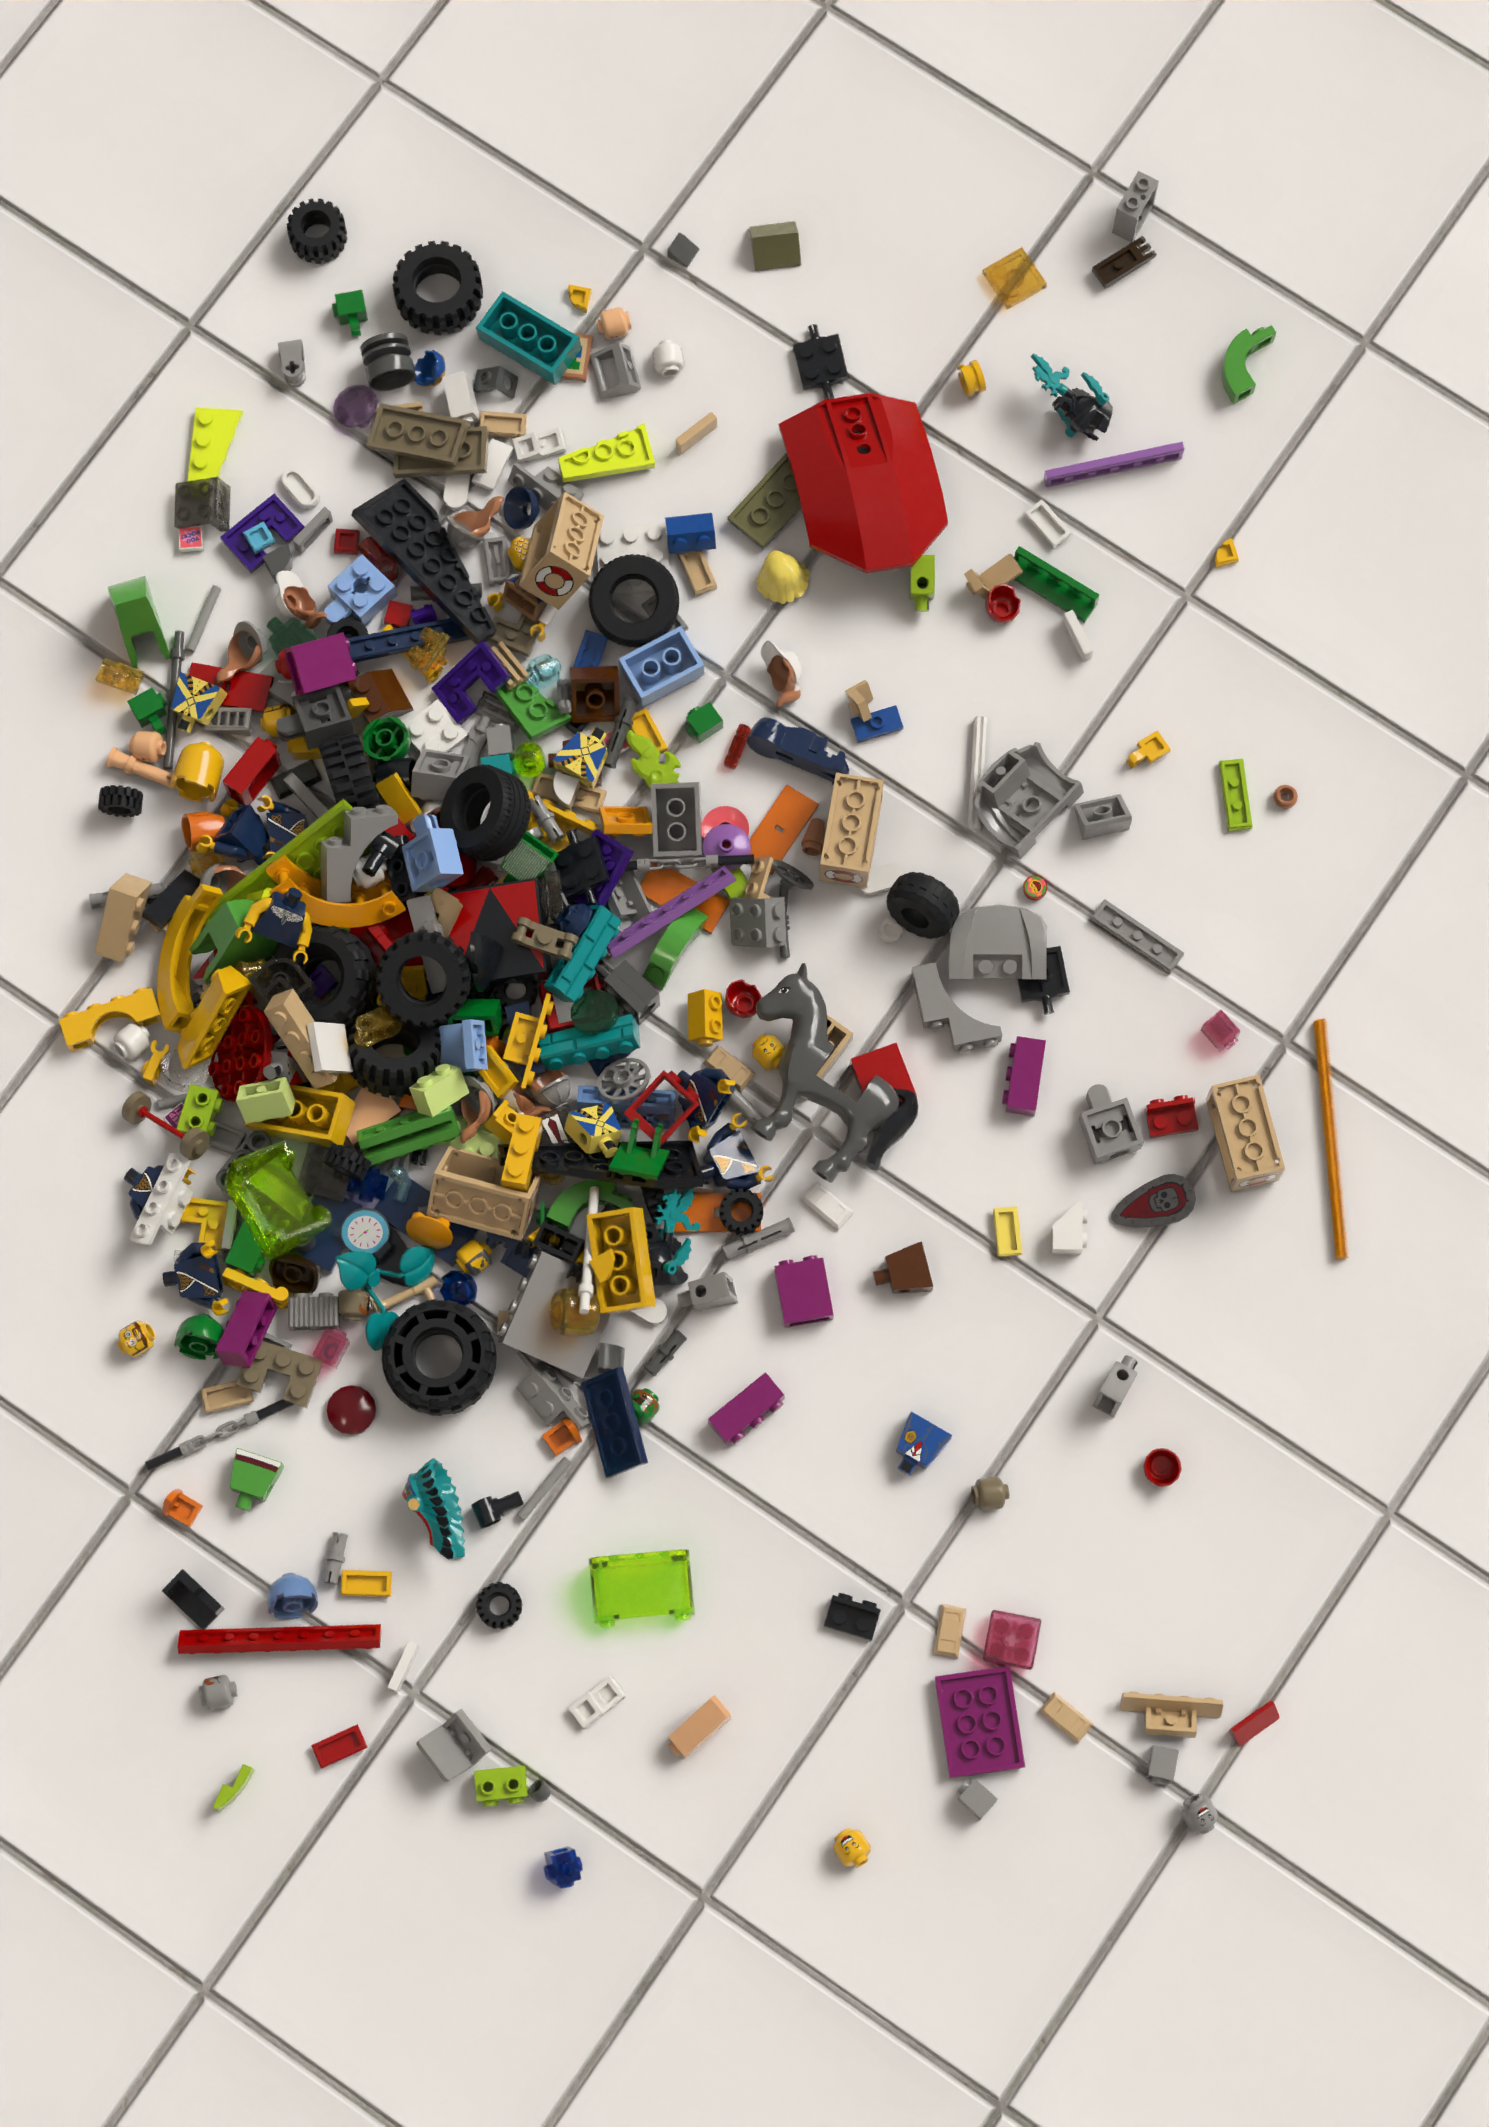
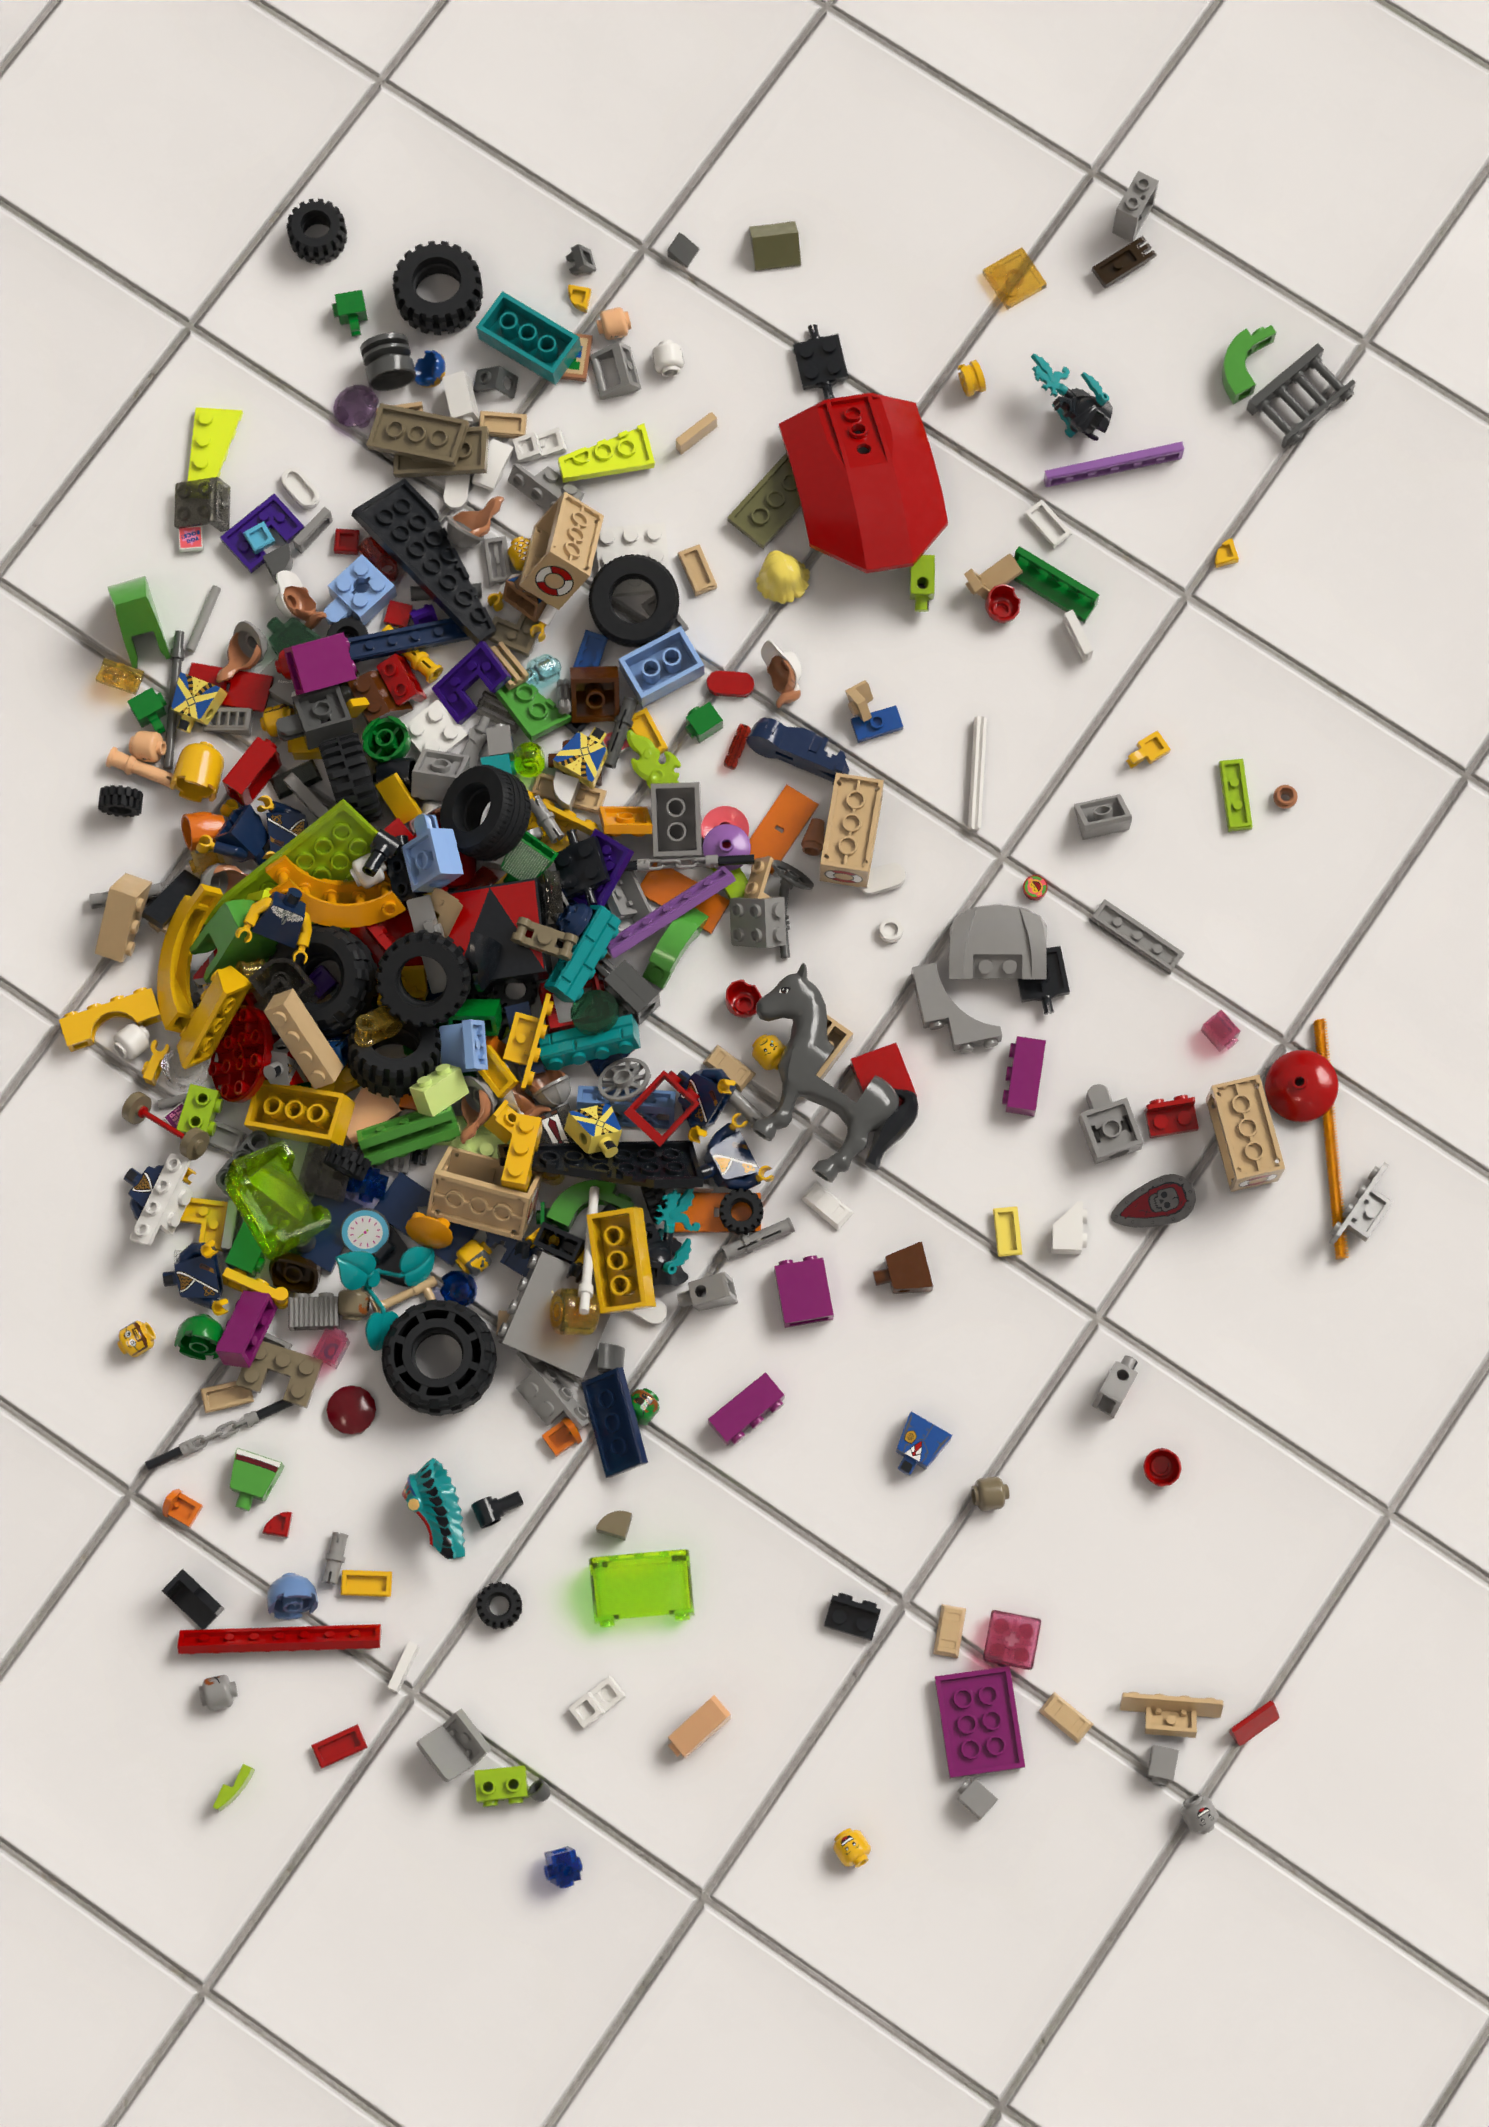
yellowish green brick [236,1077,296,1124] -> none
light grey piece [278,339,306,387] -> none
white tile [307,1022,353,1074] -> none
light grey arch [321,805,398,903] -> none
clear light blue arm [389,1166,412,1203] -> none
clear yellow hips [407,627,450,672] -> none
dark blue piece [503,486,540,530] -> none
light grey bar [517,1457,572,1521] -> none
yellow tile [589,1249,615,1283] -> none
green plate [609,1118,670,1180] -> none
dark grey pin [643,1329,687,1376] -> none
blue brick [665,513,716,554] -> none
yellow brick [687,989,723,1047] -> none
black tyre [886,872,960,939] -> none
light grey piece [974,742,1084,859] -> none
none -> red tile [263,1512,293,1538]
none -> red bracket [377,654,427,706]
none -> dark grey tile [566,244,596,275]
none -> dark tan brick [596,1511,633,1540]
none -> red tile [707,671,754,697]
none -> dark grey fence [1246,343,1356,449]
none -> red dish [1265,1050,1339,1122]
none -> bracket [1329,1162,1393,1245]

